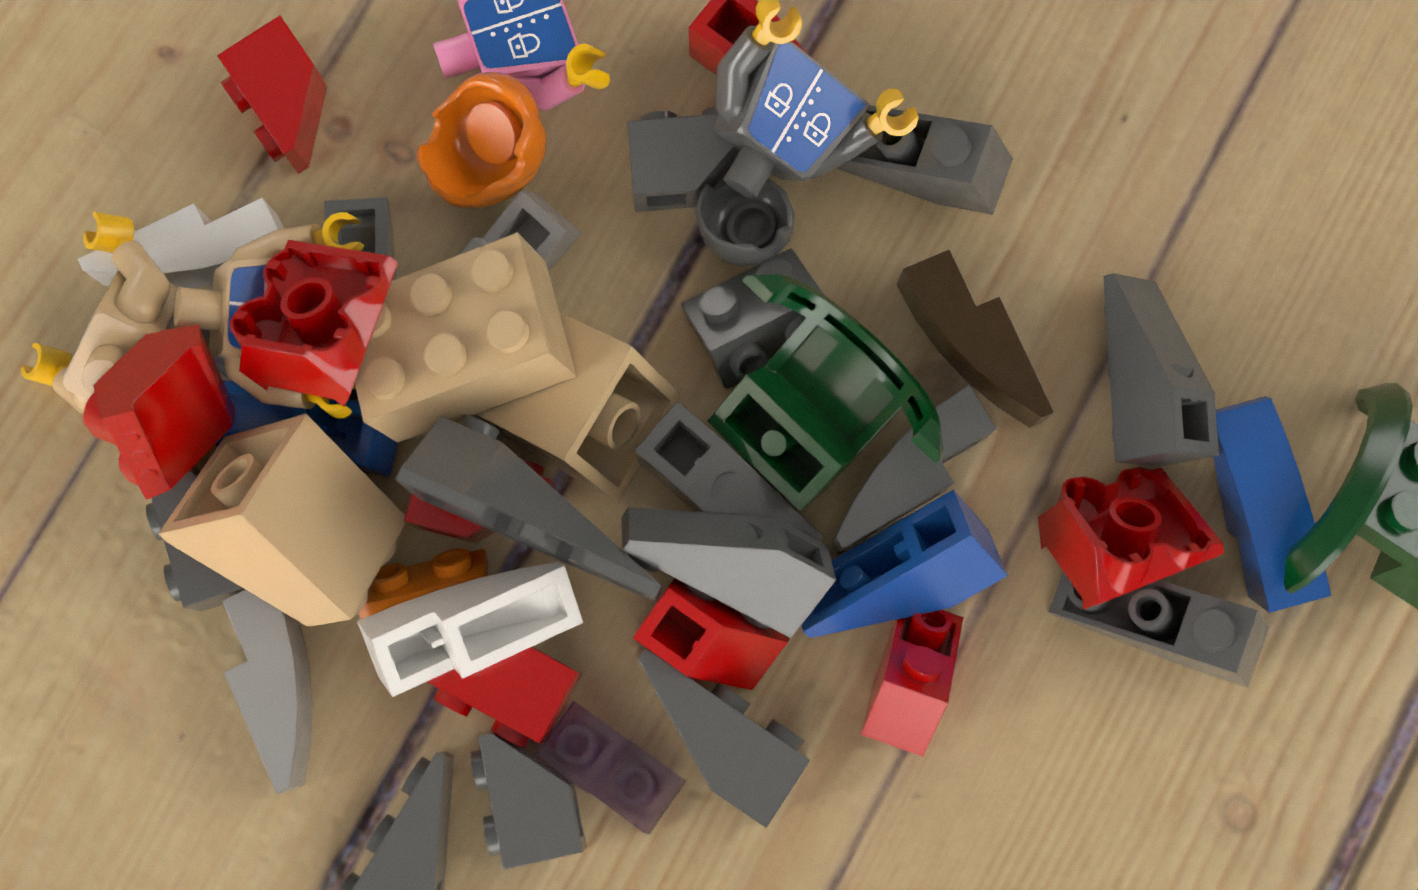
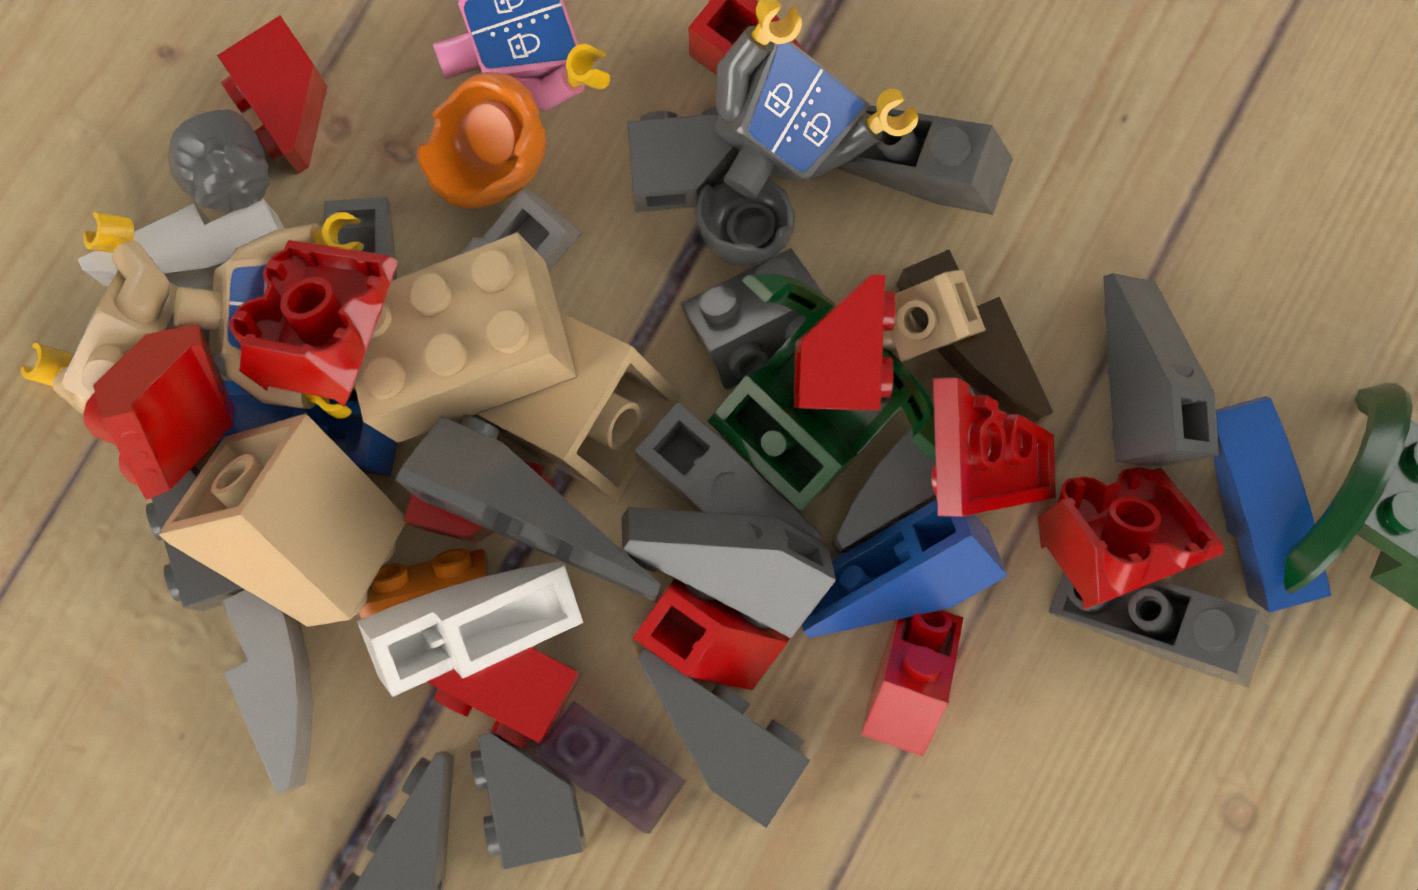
none -> dark grey hair [168,109,270,212]
none -> red slope [793,274,896,411]
none -> tan brick [883,270,986,362]
none -> red wing [932,378,1056,517]

